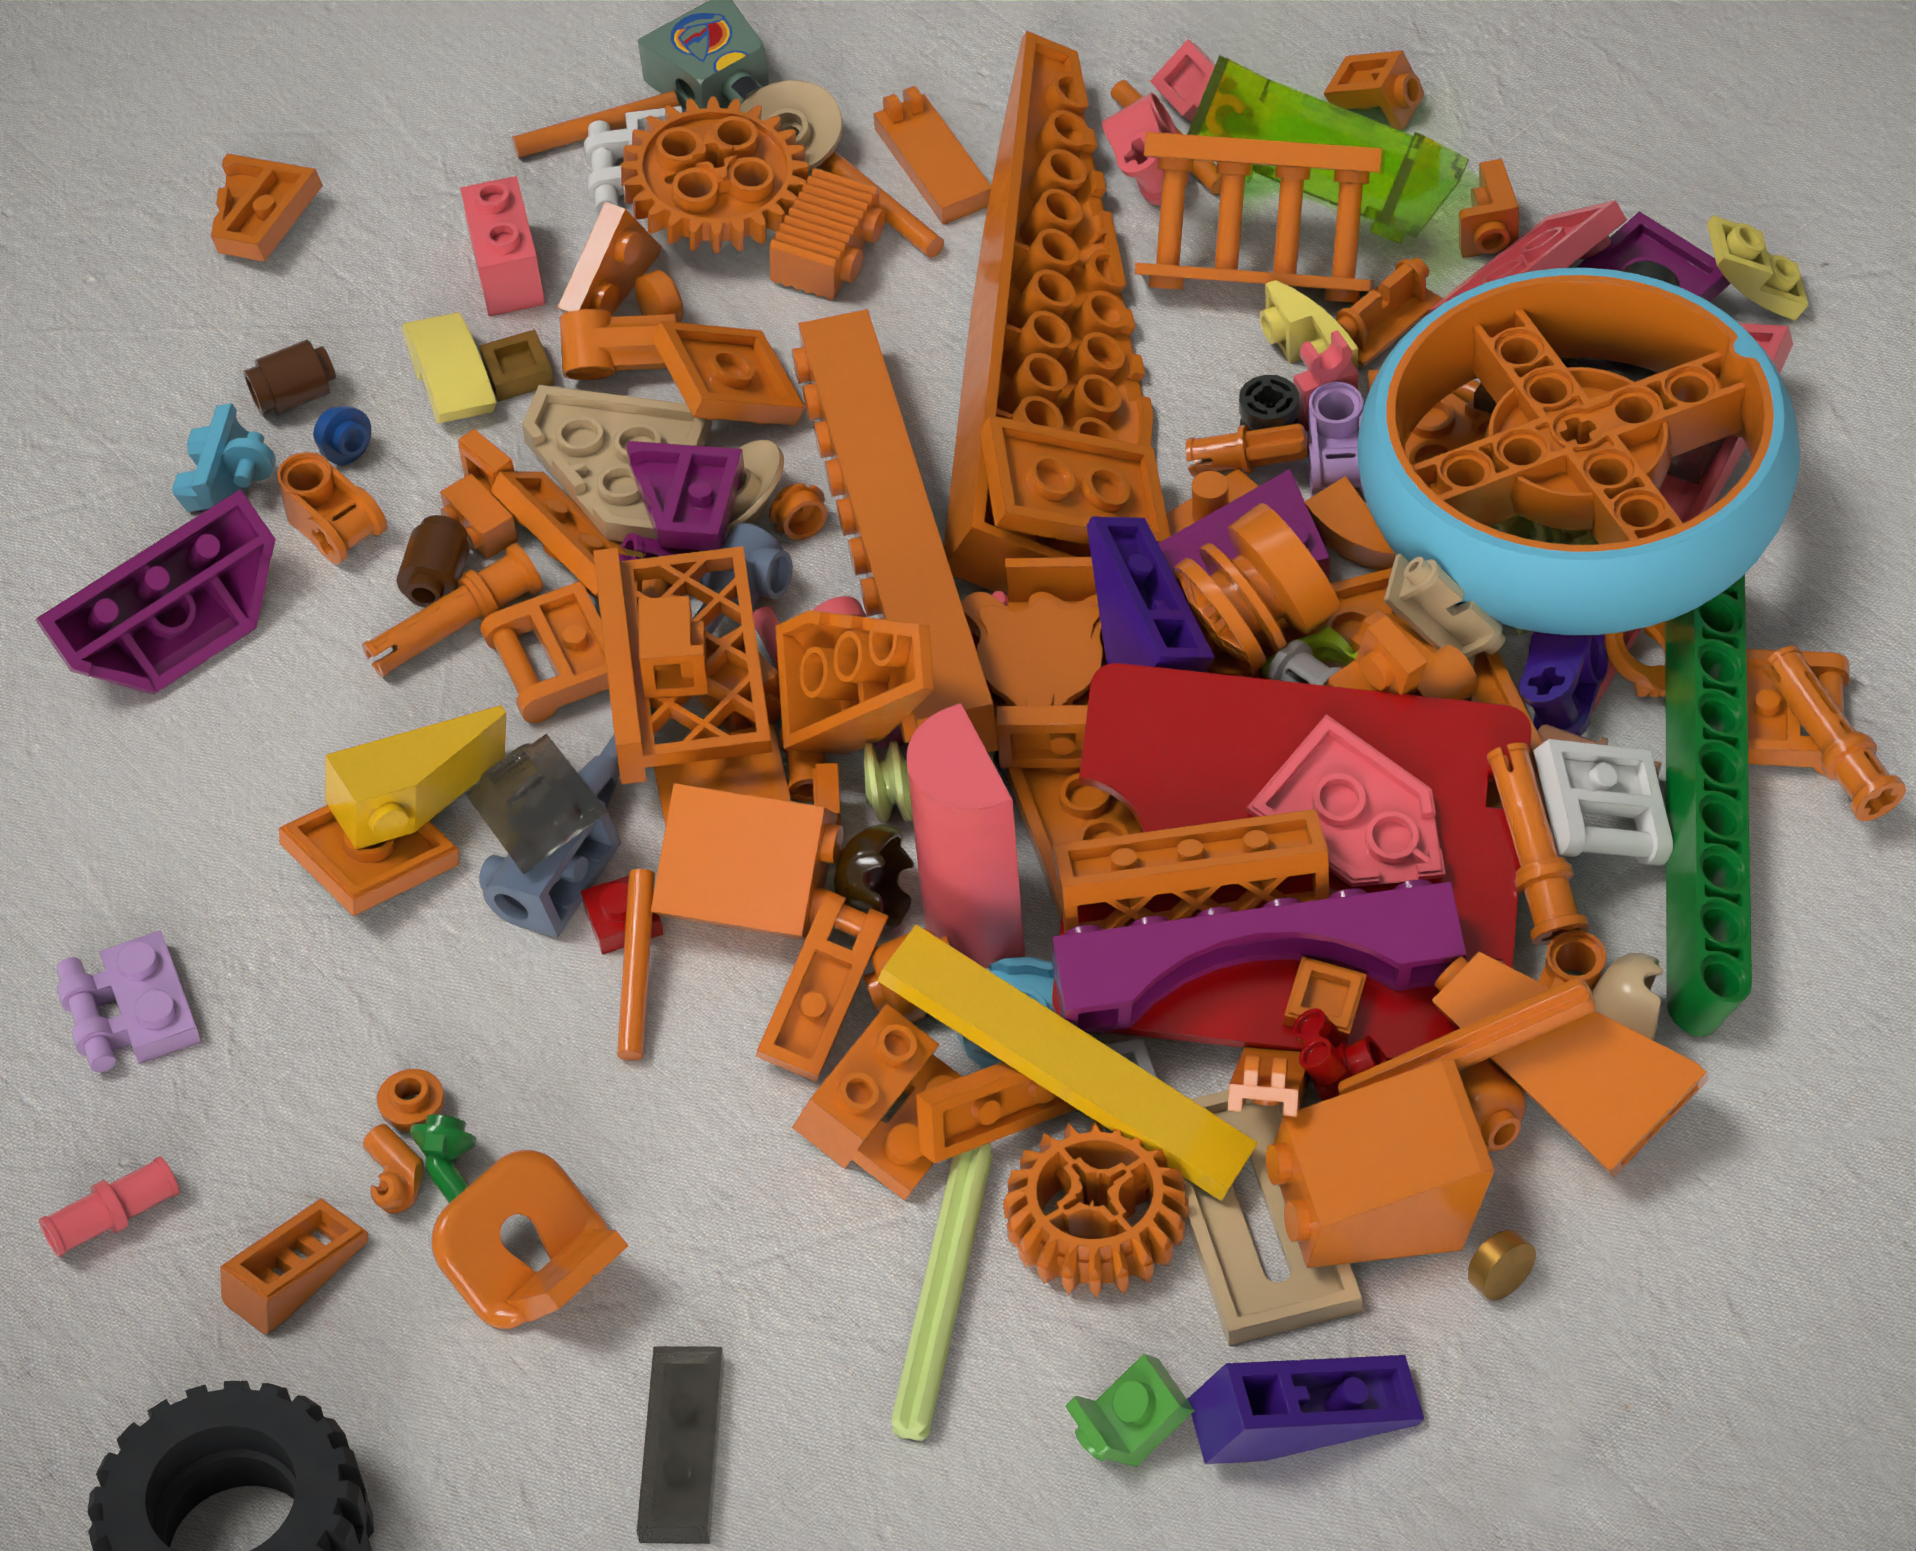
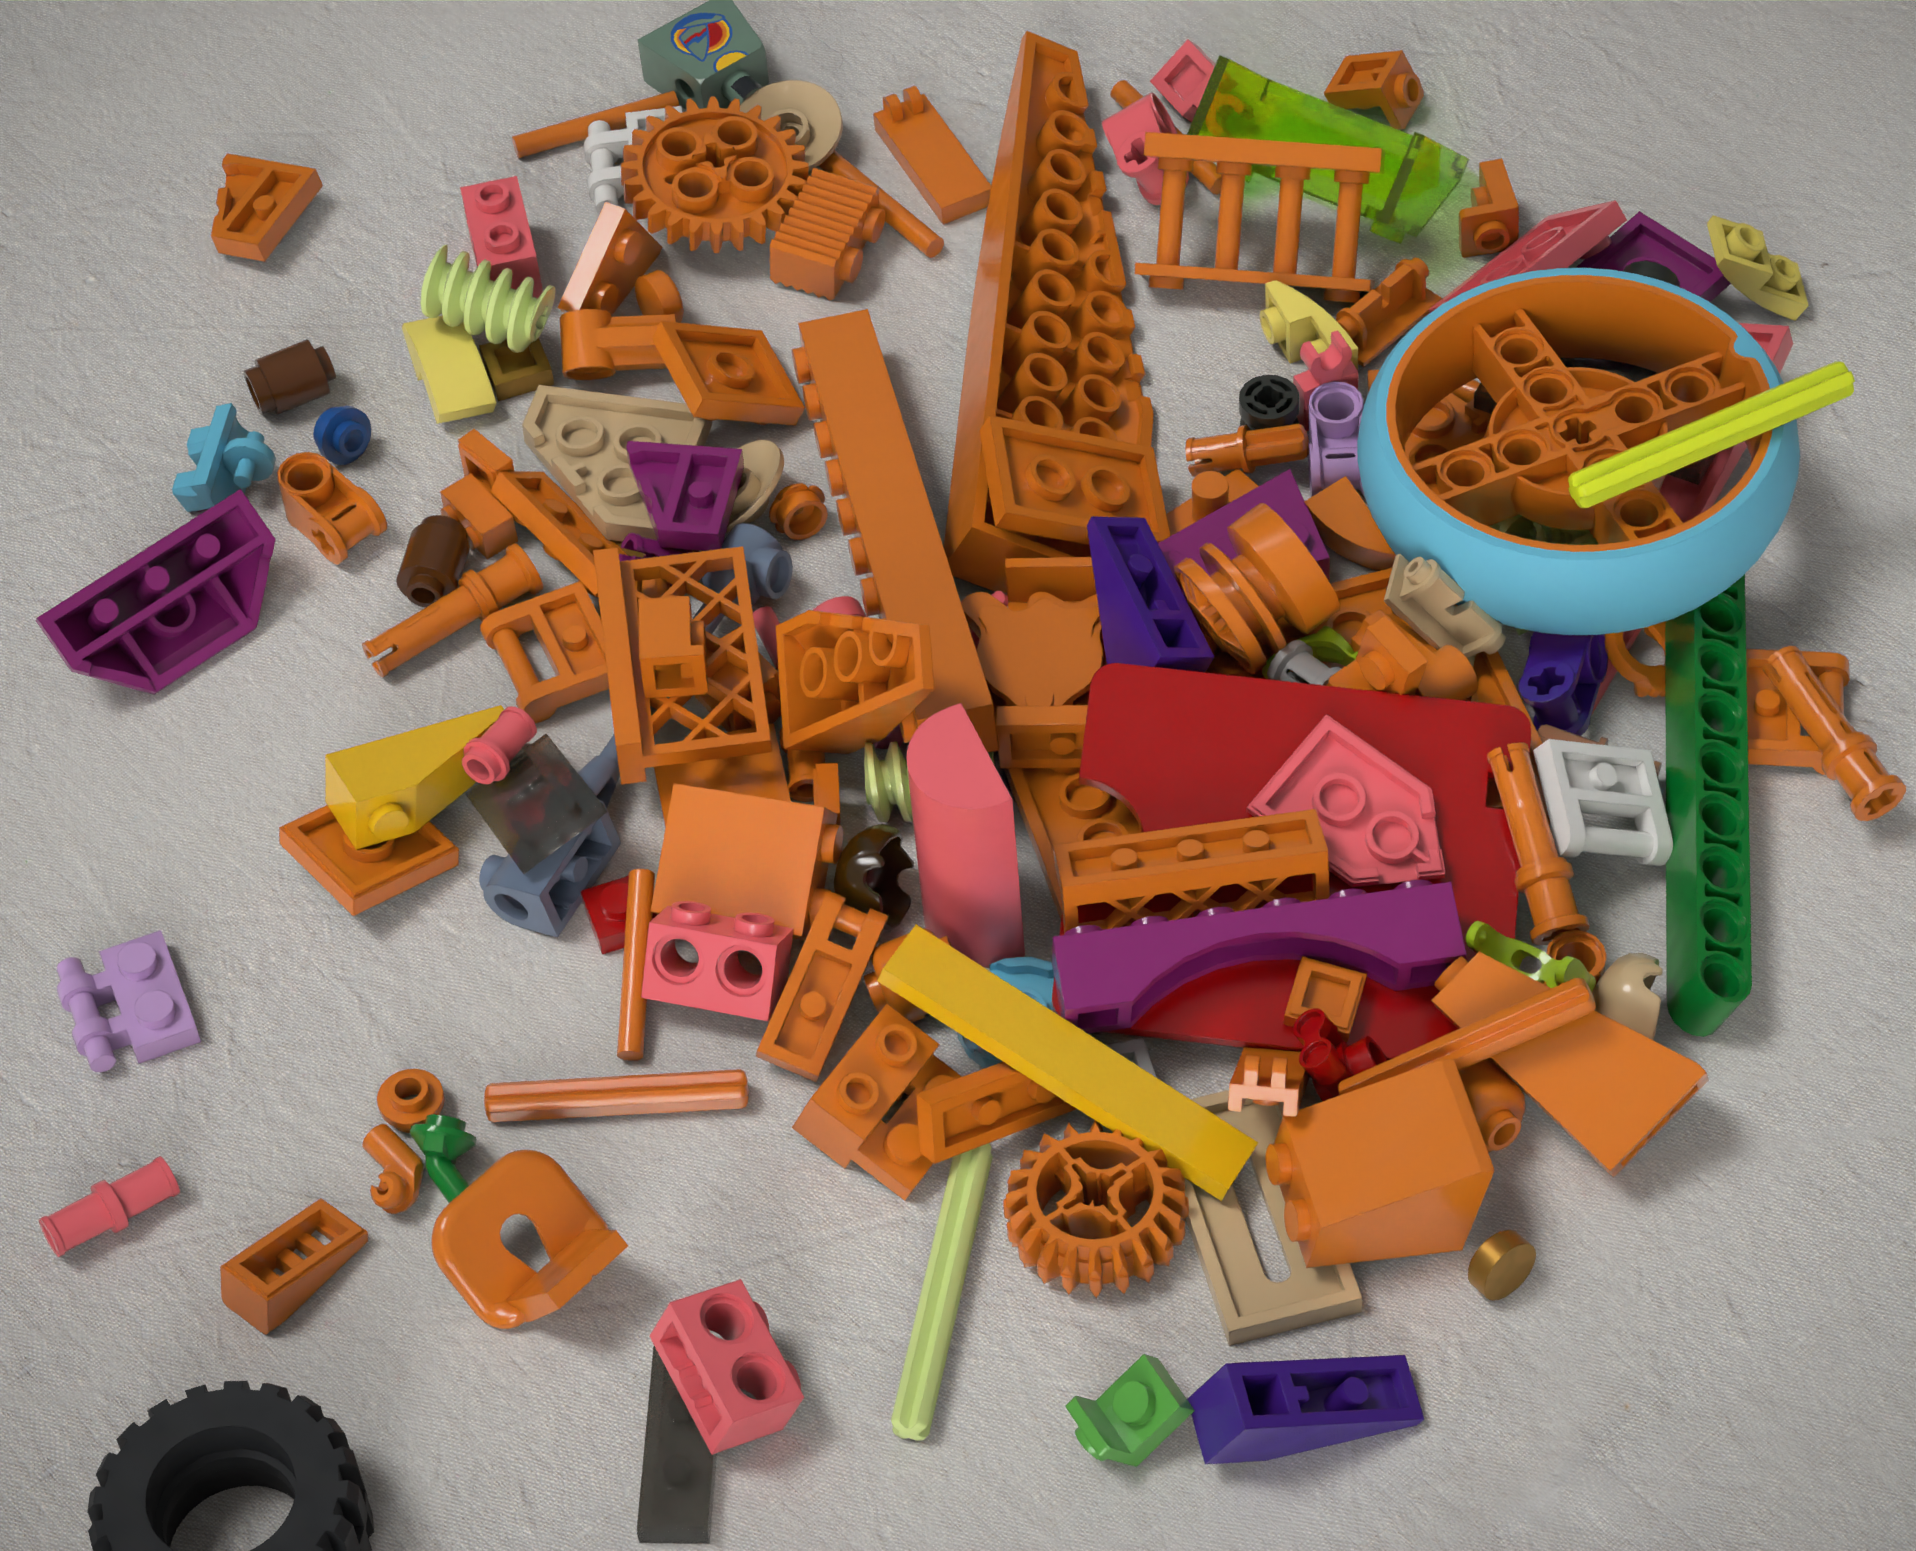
none -> yellowish green piece [420,244,556,353]
none -> coral pin [462,706,537,784]
none -> orange axle [484,1069,749,1122]
none -> coral brick [641,901,794,1021]
none -> coral brick [649,1279,804,1455]
none -> lime cap [1466,921,1596,993]
none -> neon yellow axle [1568,361,1855,509]

